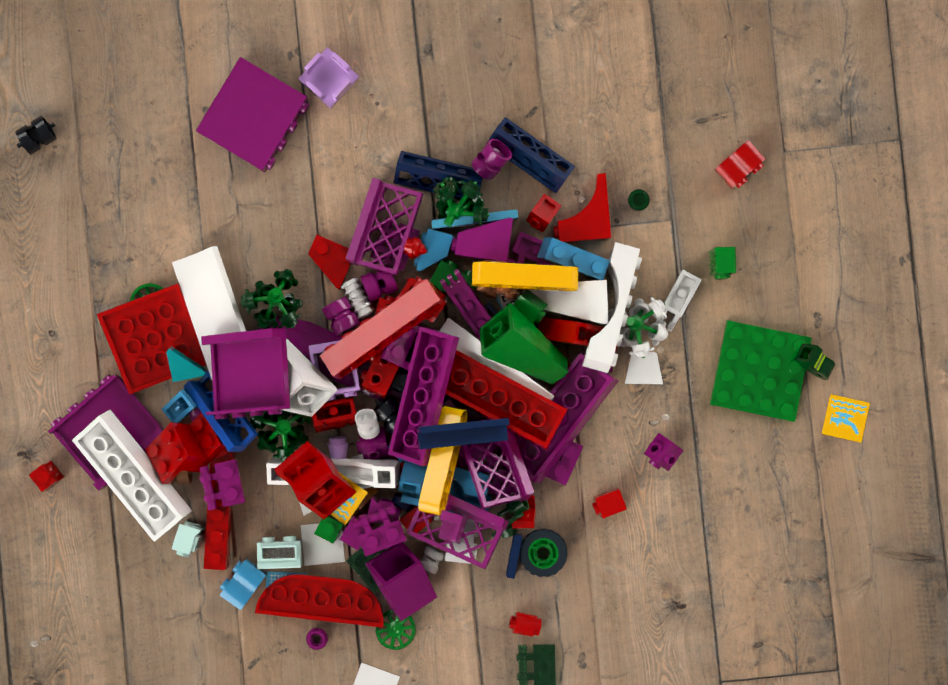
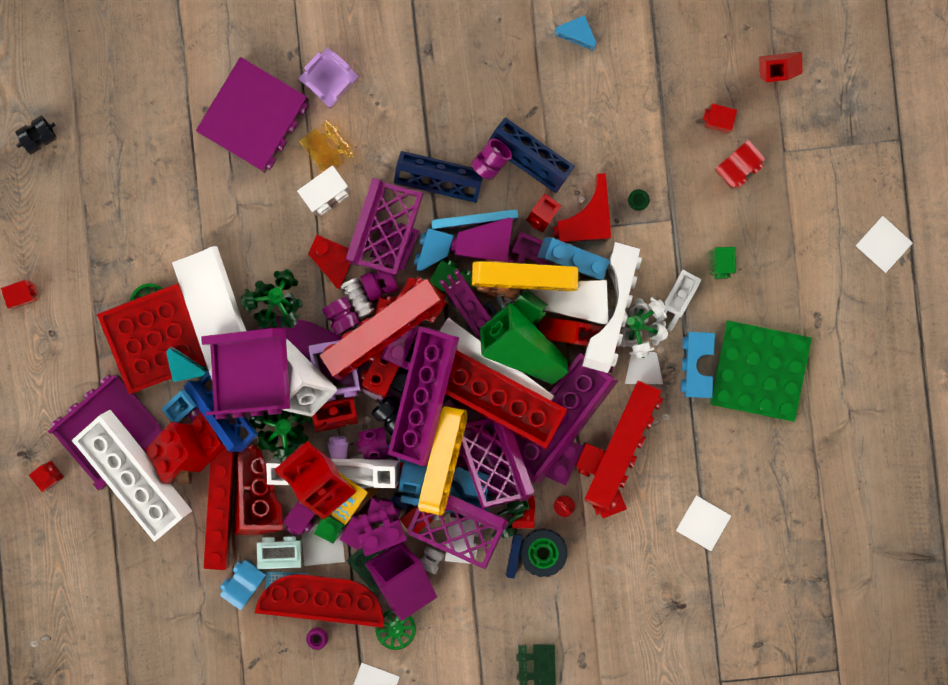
light aqua window [172,520,206,557] -> none
magenta plate [199,459,246,510] -> none
white wheel [355,409,380,439] -> none
red plate [404,237,427,259] -> none
dark blue fence [417,418,510,449] -> none
dark green plant [433,177,489,227] -> none
magenta panel [439,510,467,544] -> none
red brick [509,612,542,637] -> none
magenta brick [644,433,683,471] -> none
dark green leg [794,343,836,380] -> none
yellow sticker [822,394,870,443] -> none
none -> red brick [1,280,38,309]
none -> red wedge [234,445,283,535]
none -> magenta brick [283,501,317,535]
none -> white brick [297,165,351,216]
none -> clear yellow plate [299,120,354,172]
none -> red tile [553,495,575,517]
none -> dark azure slope [554,15,596,51]
none -> red brick [575,442,606,477]
none -> red brick [585,381,663,512]
none -> white sticker [676,496,731,551]
none -> dark azure arch [680,332,715,398]
none -> red brick [702,103,737,133]
none -> red slope [759,52,803,82]
none -> white sticker [856,216,913,273]

